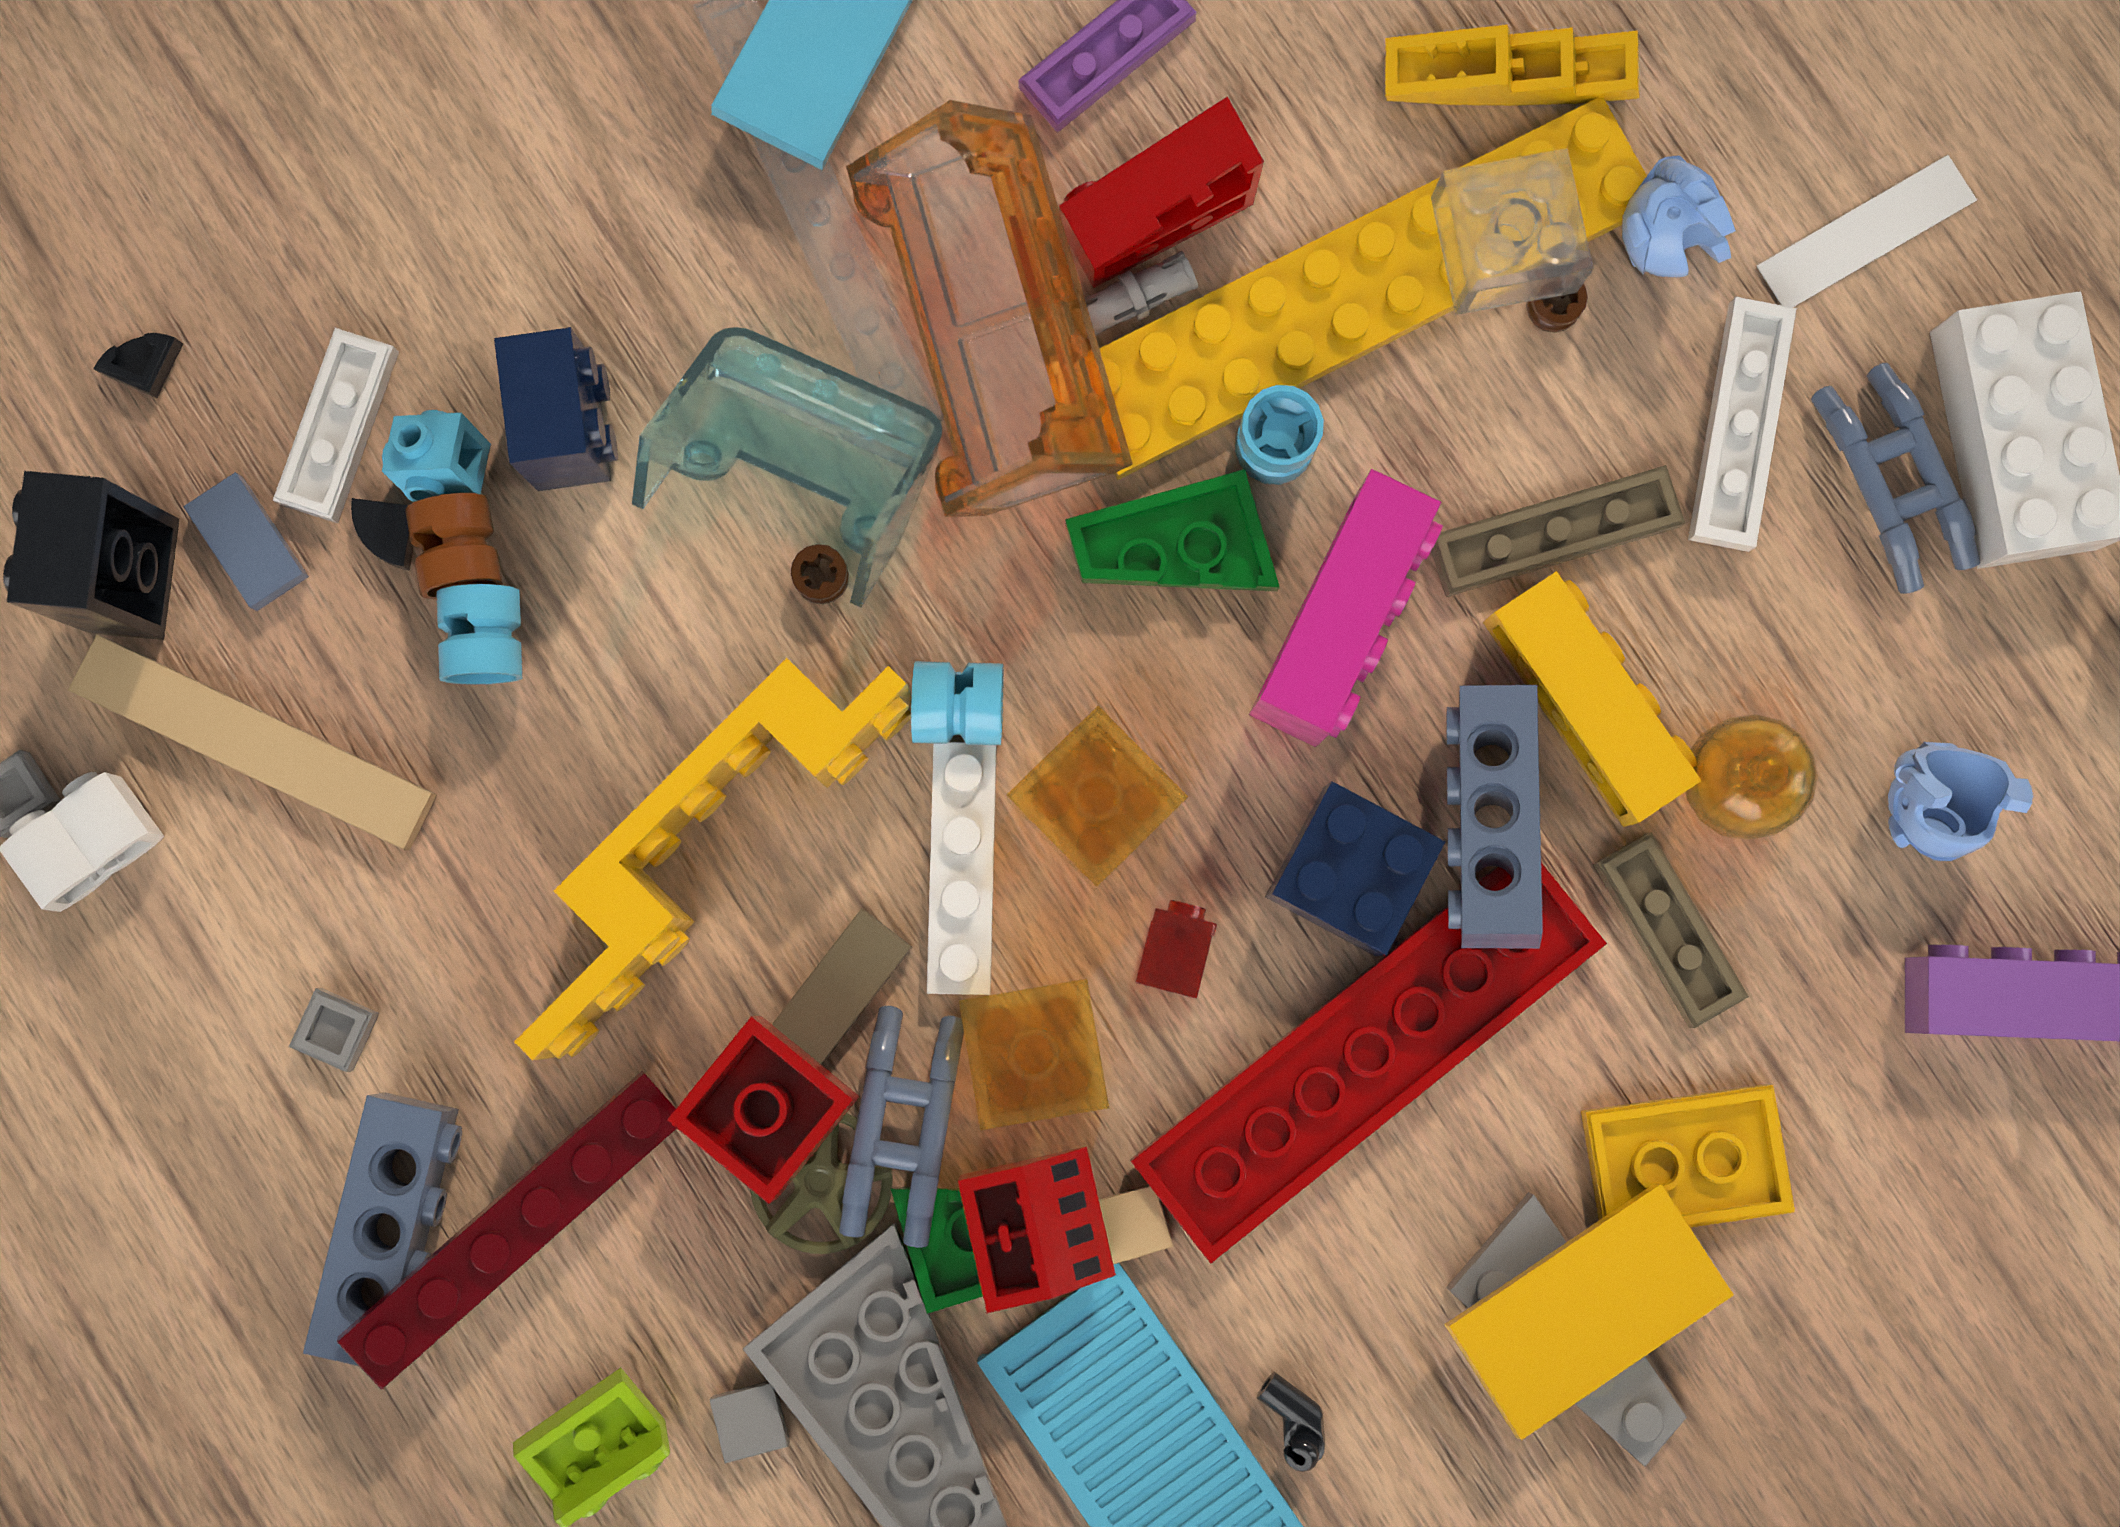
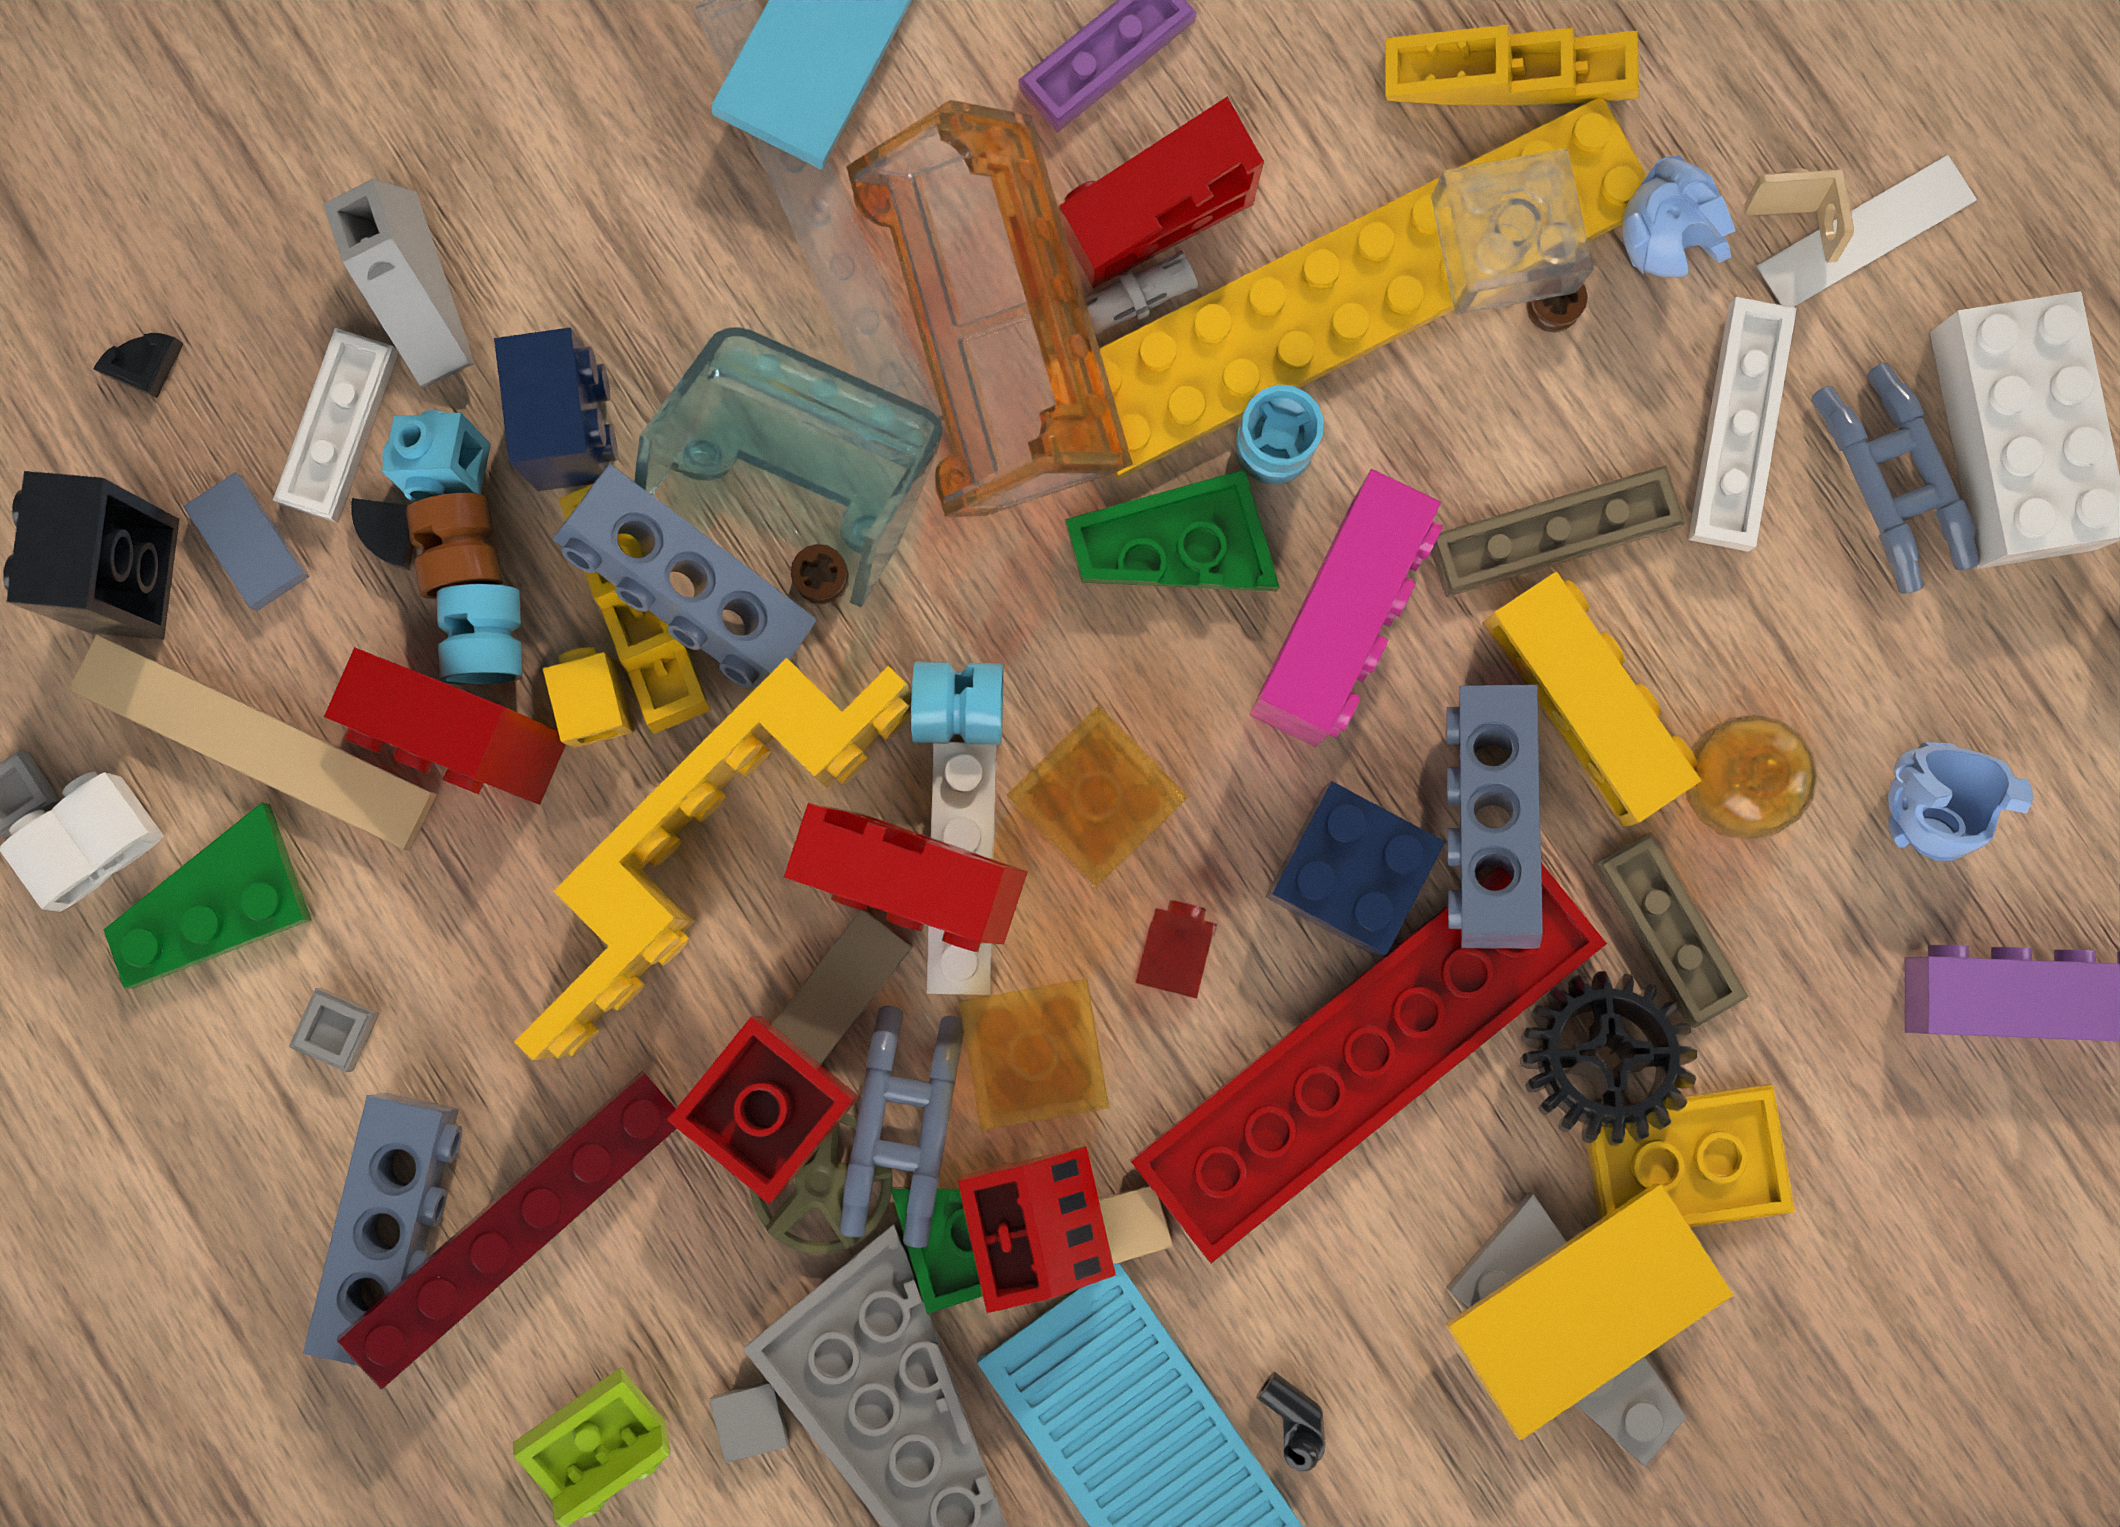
none -> green wing [103,802,311,989]
none -> light grey slope [323,179,475,387]
none -> red wedge [324,647,566,805]
none -> yellow brick [543,647,634,748]
none -> sand blue brick [552,464,817,688]
none -> yellow slope [558,484,711,734]
none -> red wedge [783,803,1028,952]
none -> black gear [1520,971,1697,1146]
none -> tan bracket [1744,168,1854,263]

